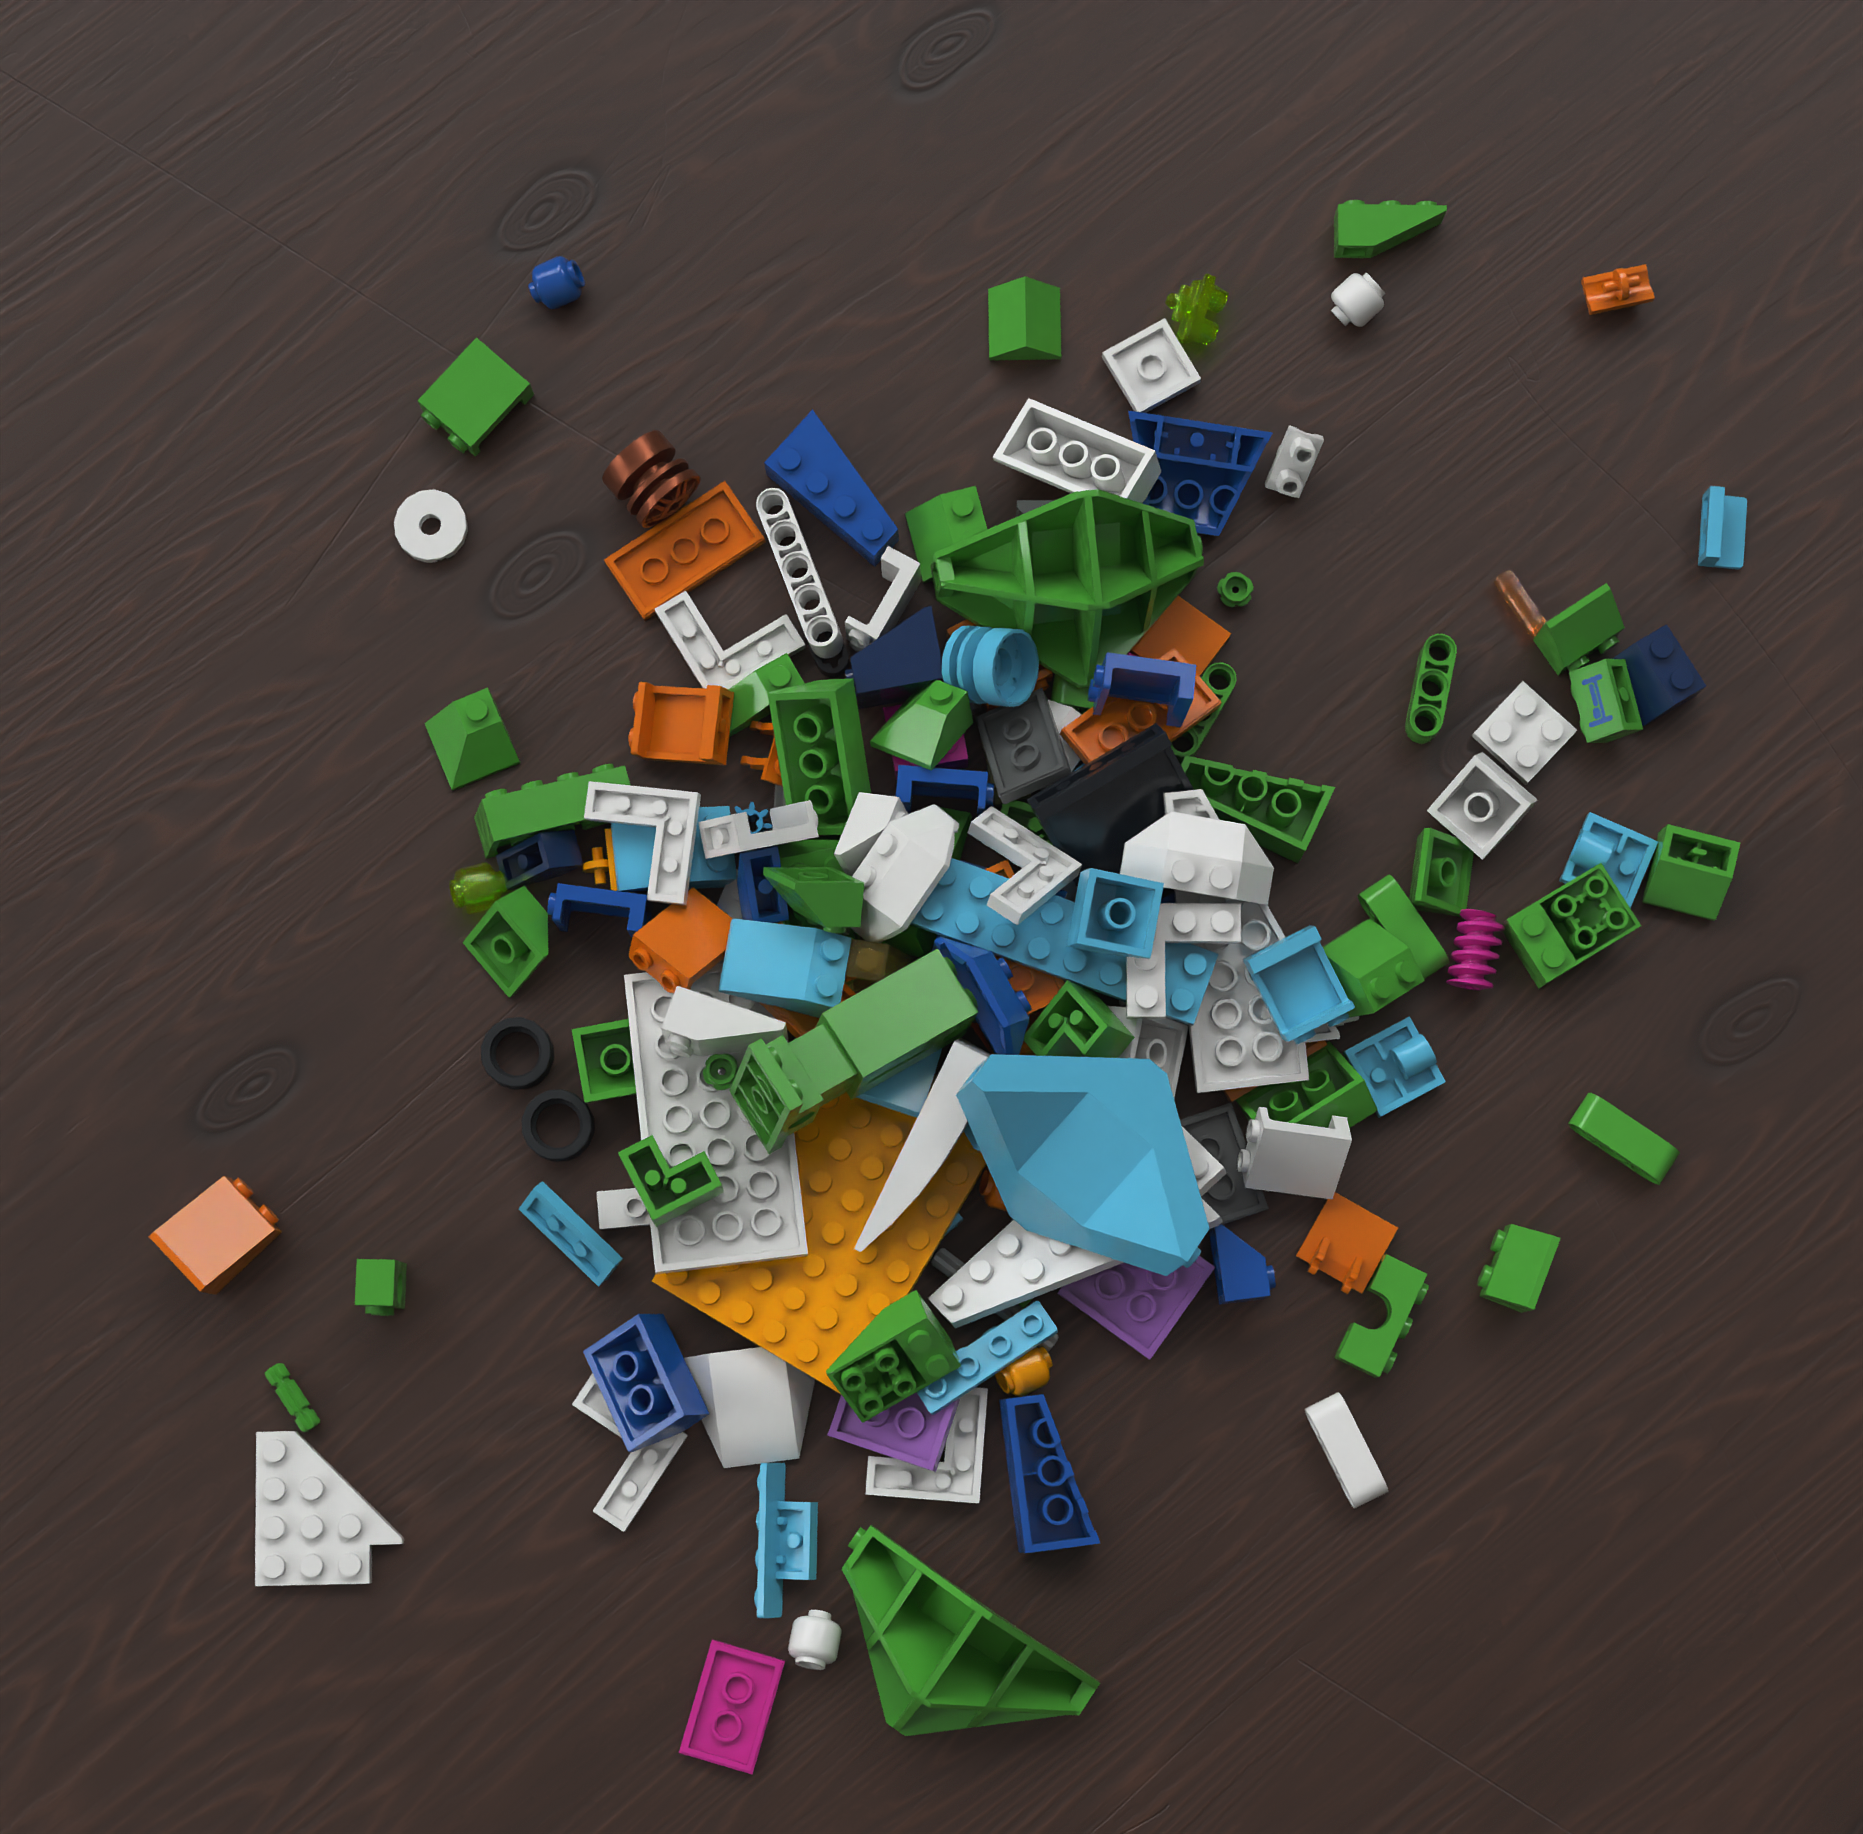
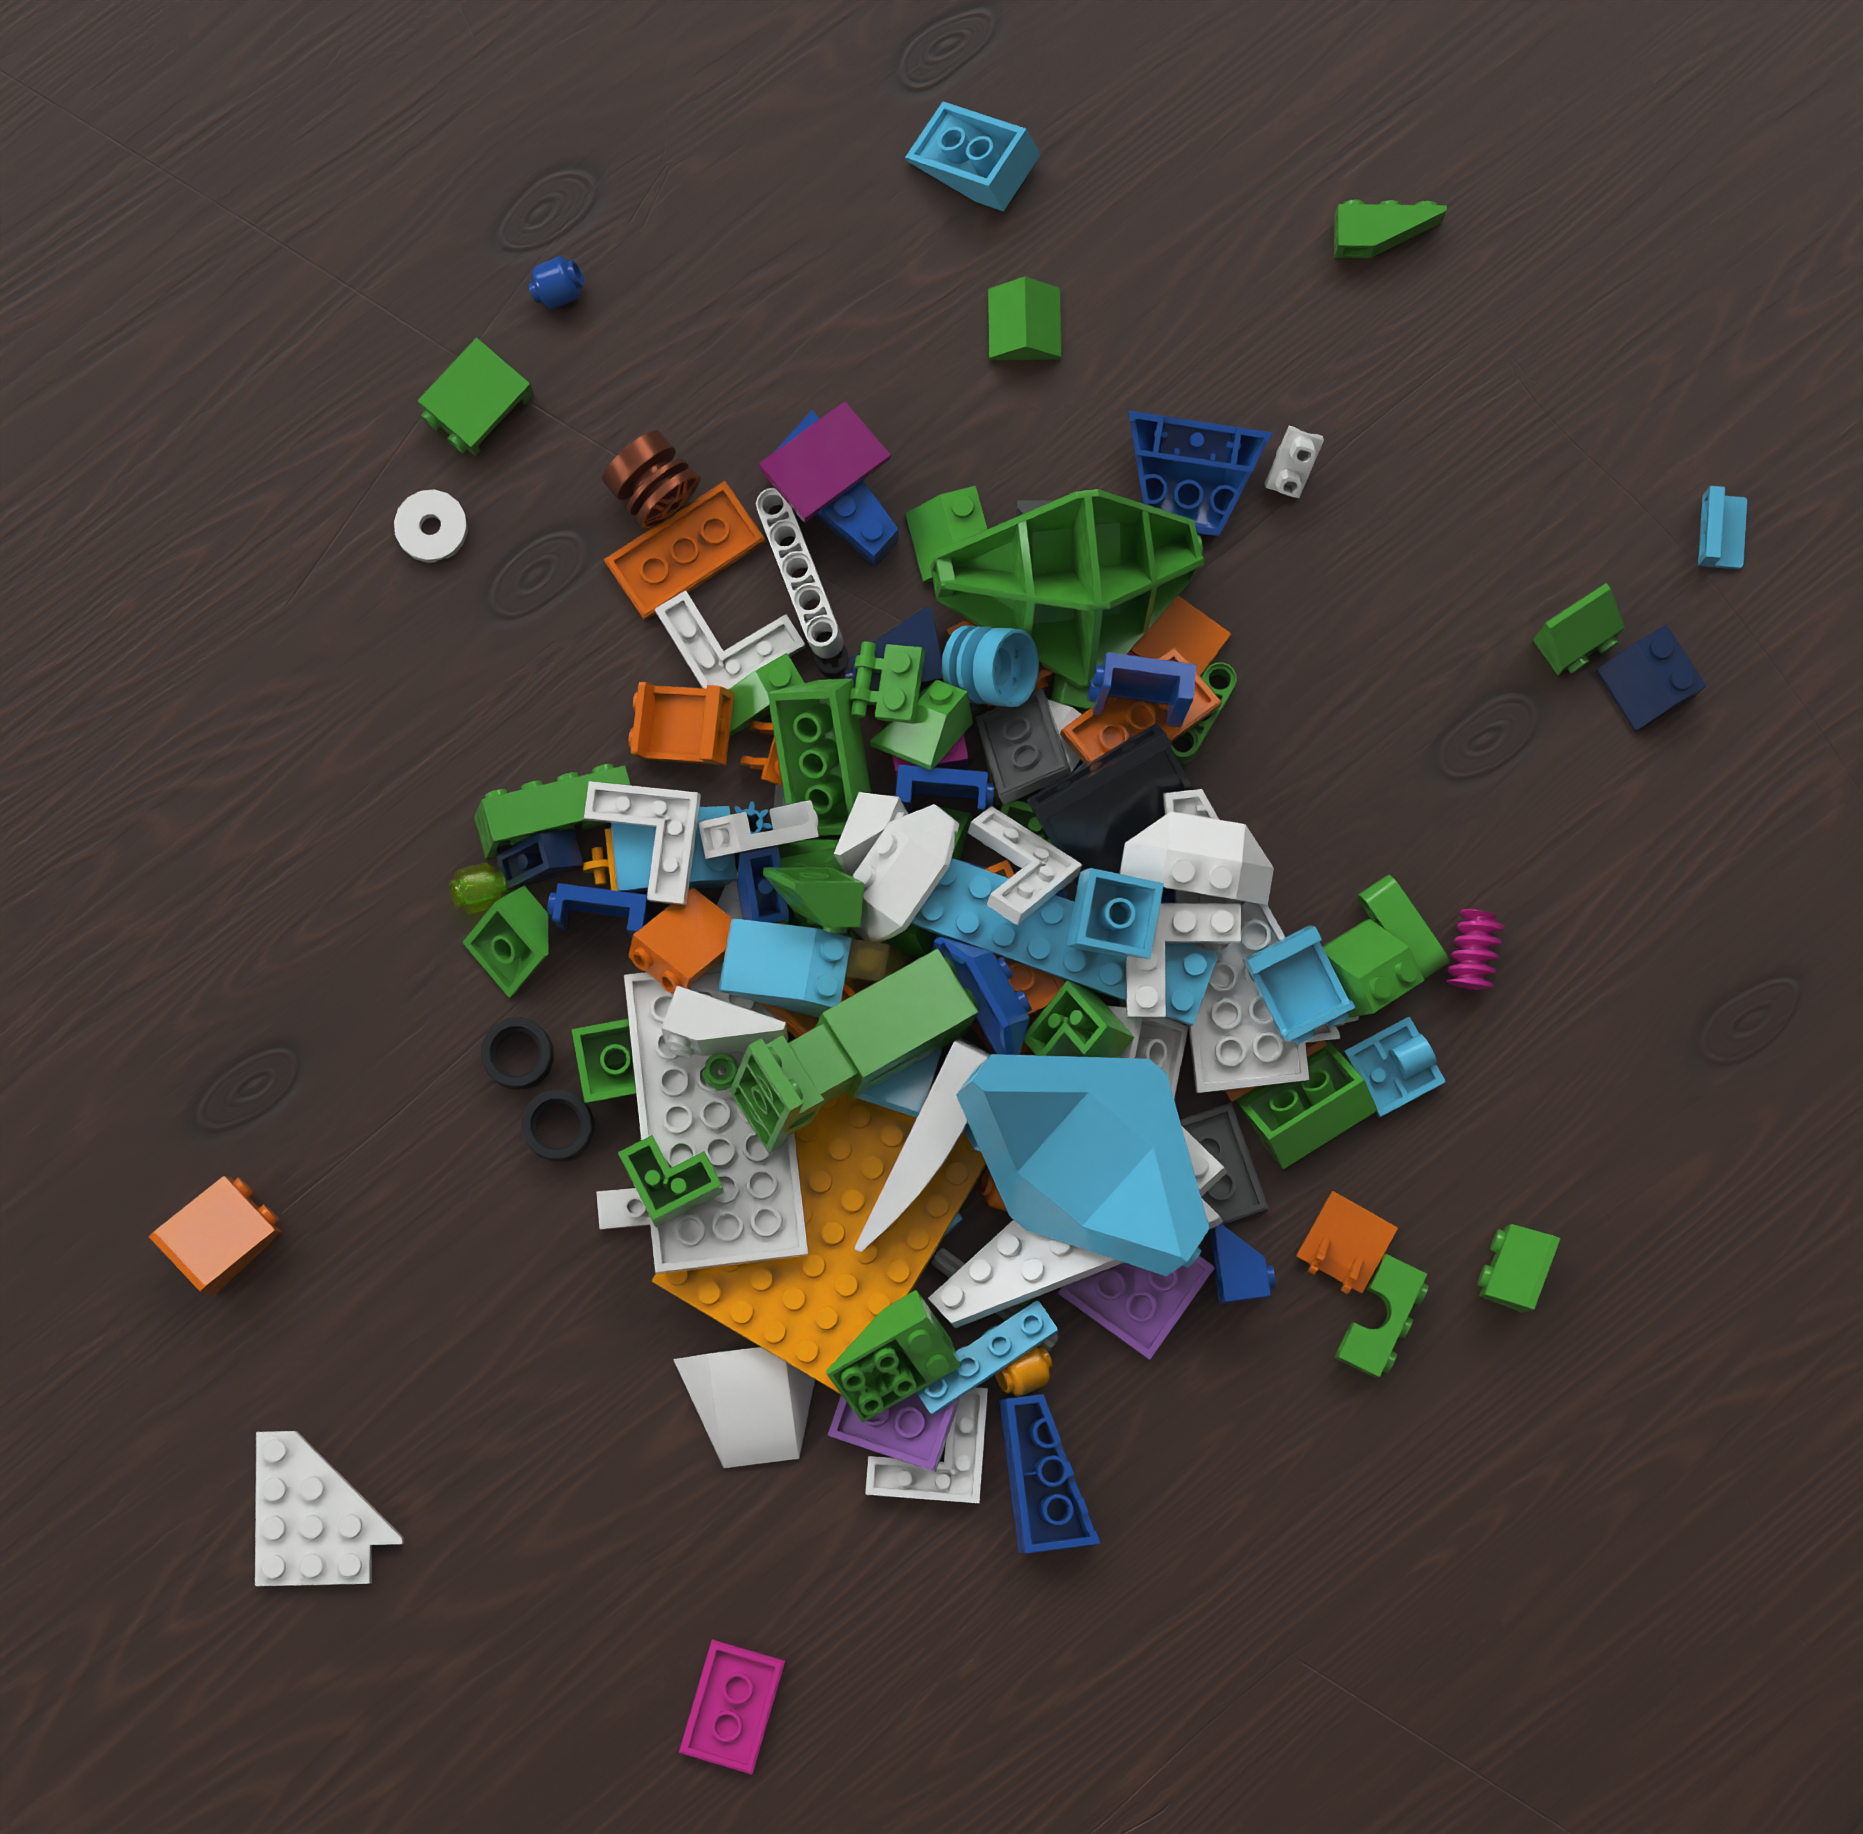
bright green axle [265,1363,320,1432] -> none
bright green brick [355,1259,407,1316] -> none
bright green slope [424,687,520,791] -> none
medium azure plate [519,1181,623,1287] -> none
white plate [572,1373,688,1532] -> none
blue slope [583,1314,709,1452] -> none
medium azure bracket [754,1463,818,1618] -> none
white head [788,1610,842,1670] -> none
bright green panel [842,1524,1100,1736] -> none
white panel [845,546,921,652] -> none
white slope [993,398,1161,503] -> none
white plate [1102,318,1201,413] -> none
clear neon green hips [1165,273,1229,345] -> none
bright green wedge [1181,755,1335,863] -> none
bright green plate [1217,572,1253,607] -> none
white panel [1237,1107,1352,1200] -> none
white beam [1304,1392,1389,1509] -> none
white head [1331,273,1385,327] -> none
bright green beam [1405,634,1457,744] -> none
bright green slope [1409,828,1474,917] -> none
white slope [1427,752,1538,860] -> none
white plate [1472,681,1577,785] -> none
clear orange axle [1494,570,1546,637] -> none
bright green slope [1502,863,1641,989] -> none
medium azure plate [1559,812,1658,908] -> none
bright green beam [1568,1093,1680,1185] -> none
bright green brick [1569,659,1643,743] -> none
orange hips [1581,264,1655,315] -> none
bright green slope [1642,824,1740,921] -> none
none -> magenta tile [759,401,891,523]
none -> bright green plate [849,642,926,724]
none -> medium azure slope [905,101,1041,211]

